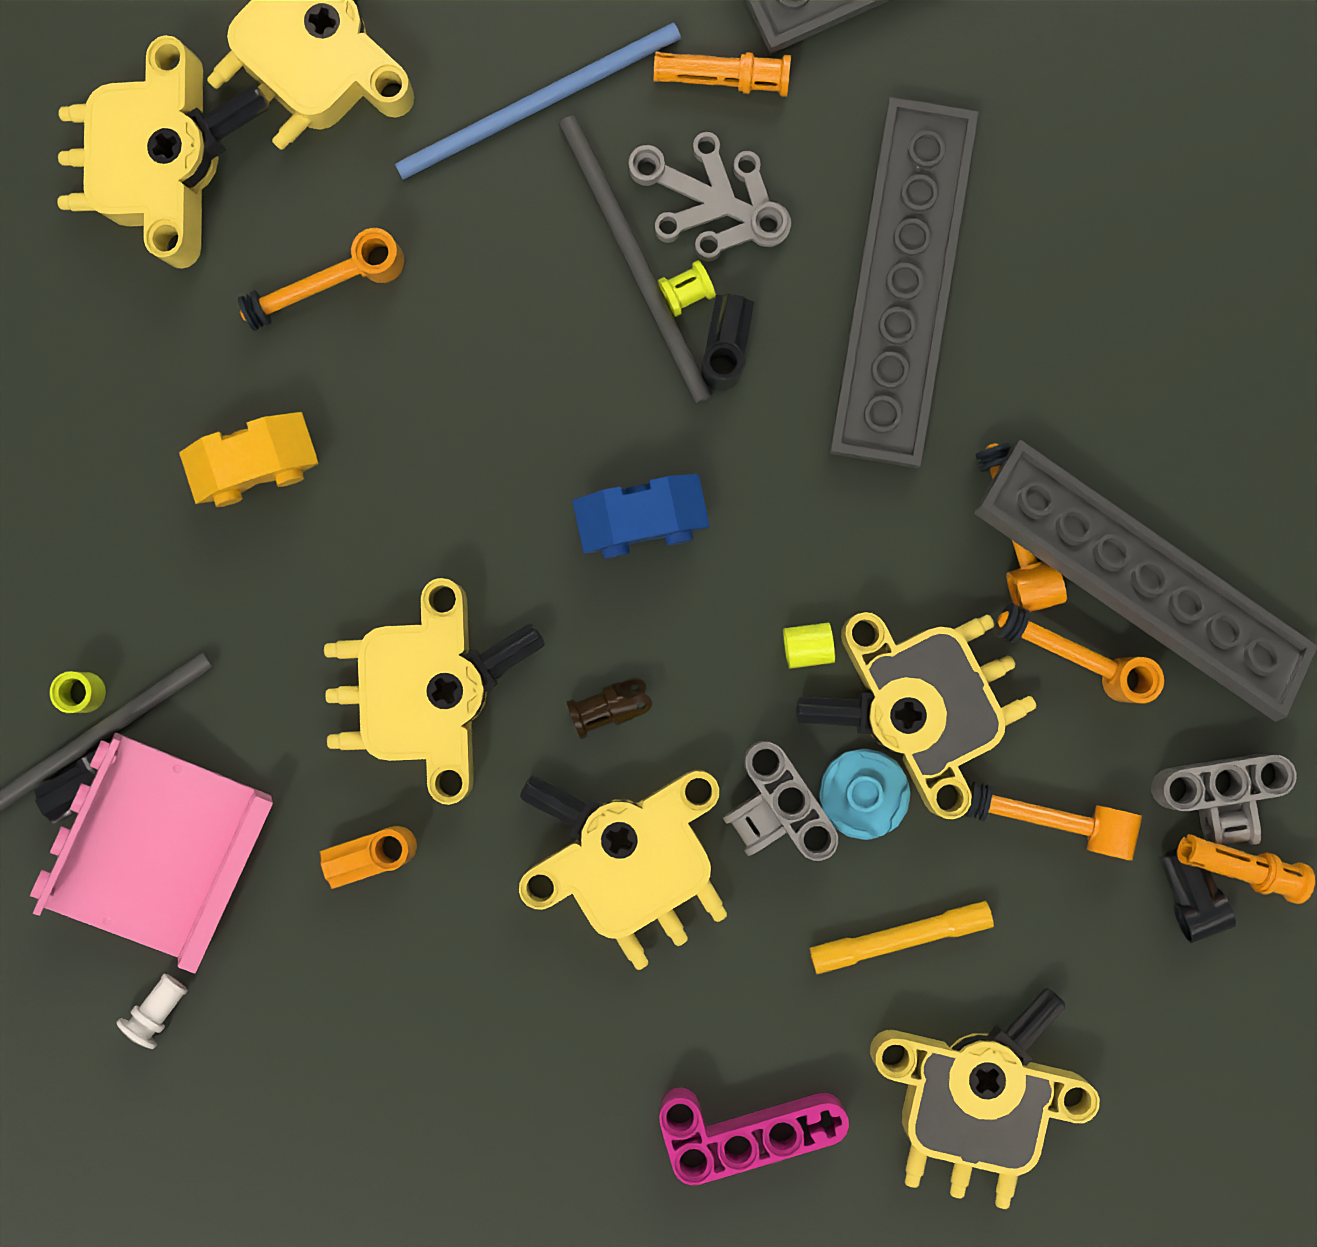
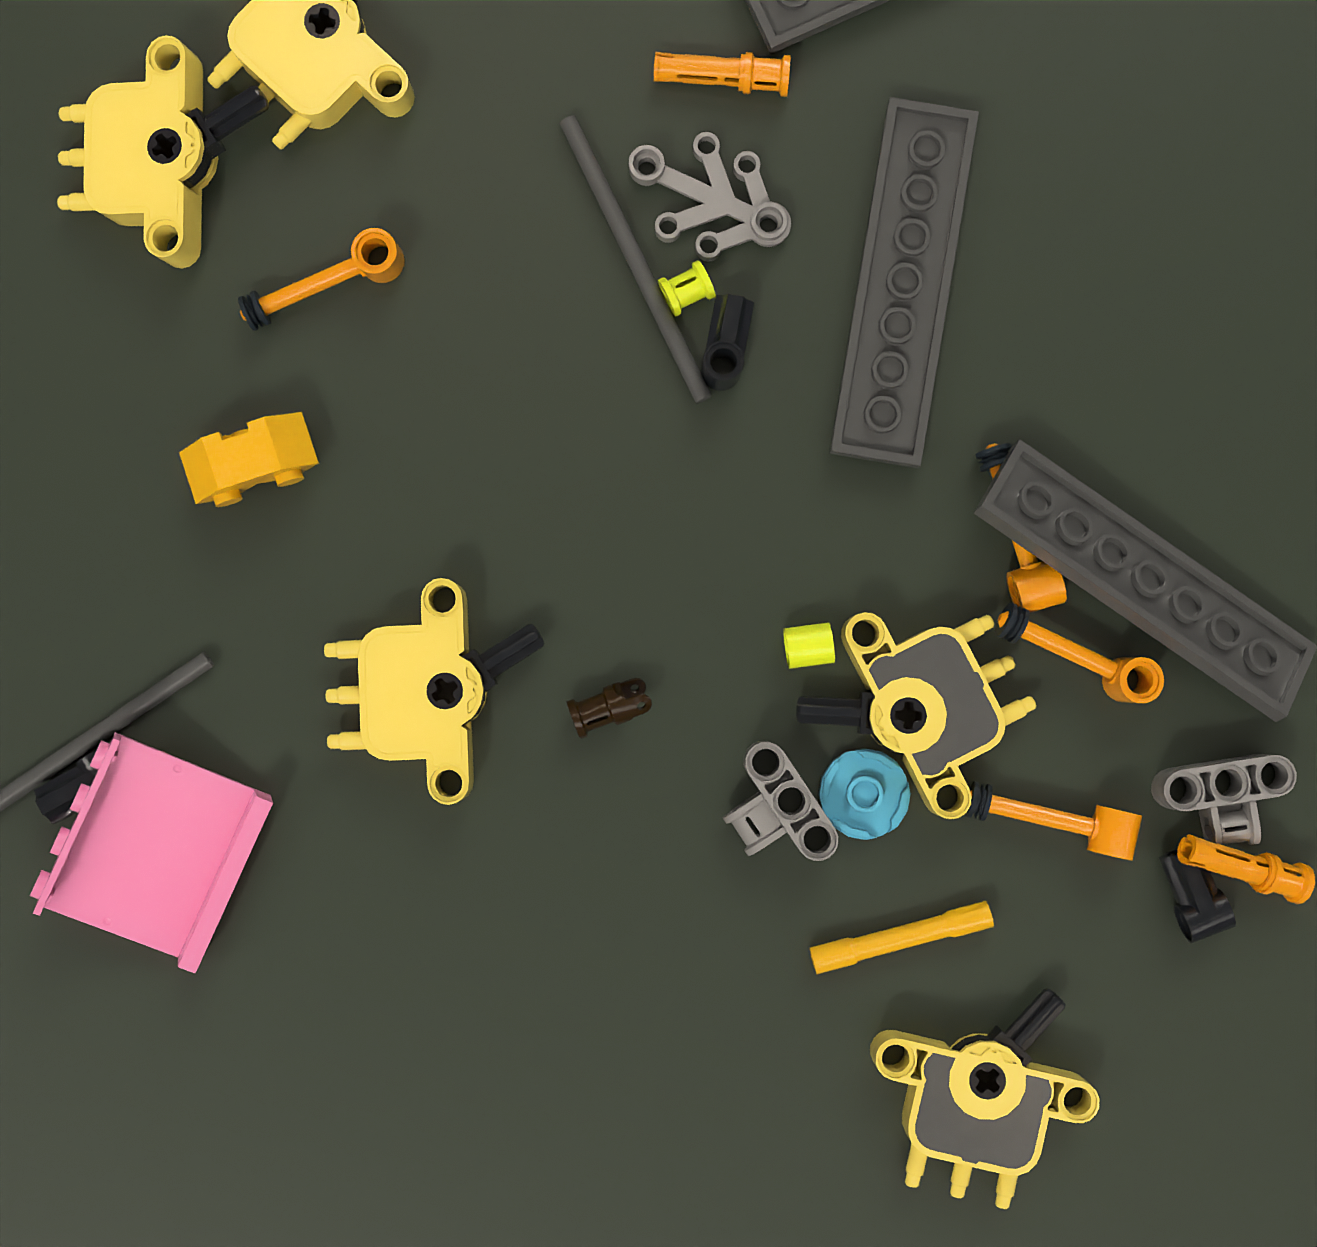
neon yellow beam [50,671,106,713] -> none
white pin [116,973,188,1049] -> none
light orange piece [320,826,417,889] -> none
medium blue piece [395,22,681,180] -> none
light yellow piece [519,770,727,970] -> none
blue brick [572,474,710,559] -> none
dark pink beam [659,1087,849,1185] -> none

